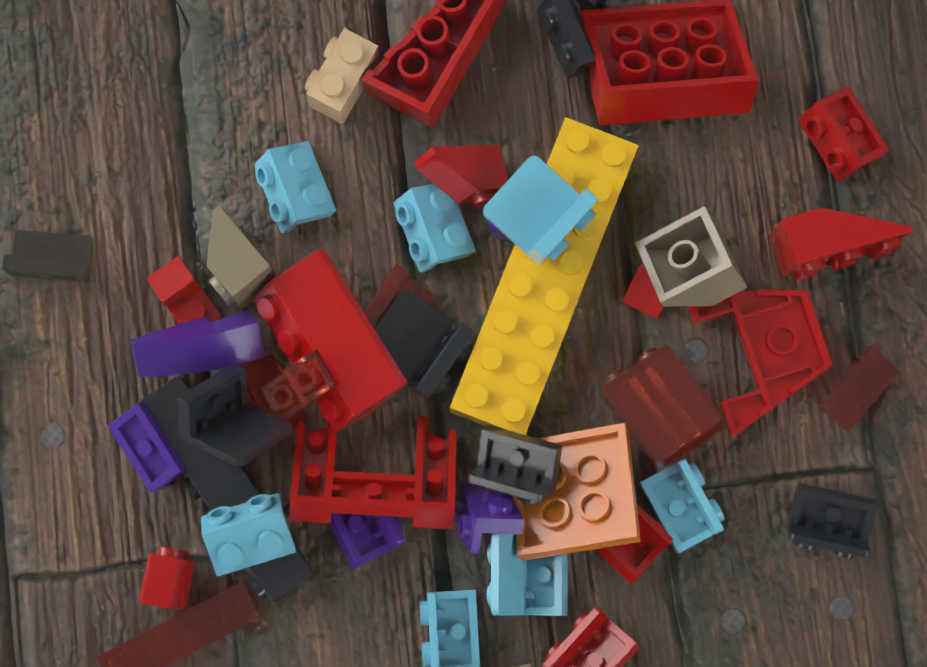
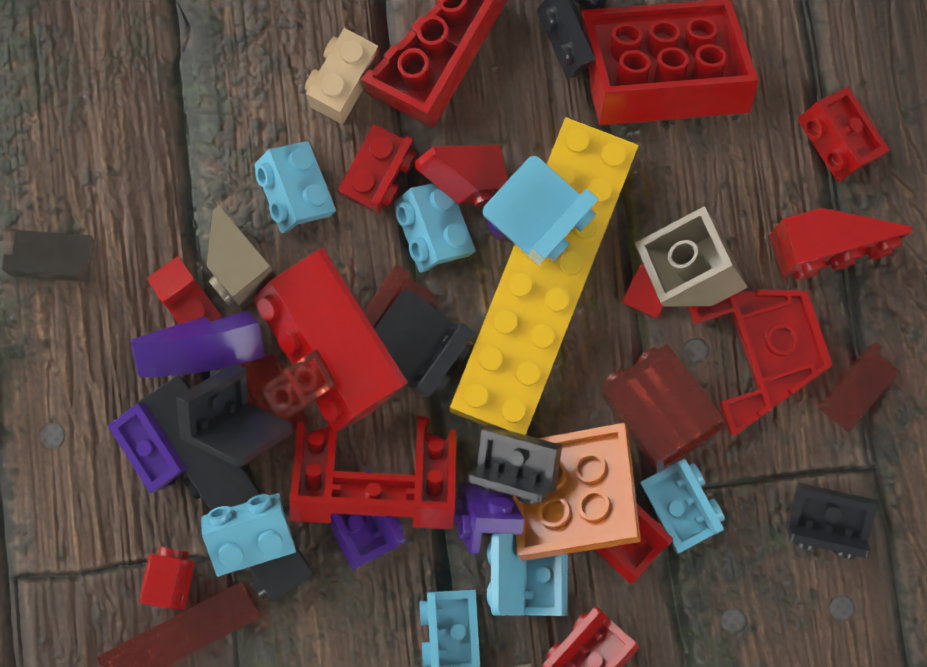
none -> red bracket [337,124,418,214]

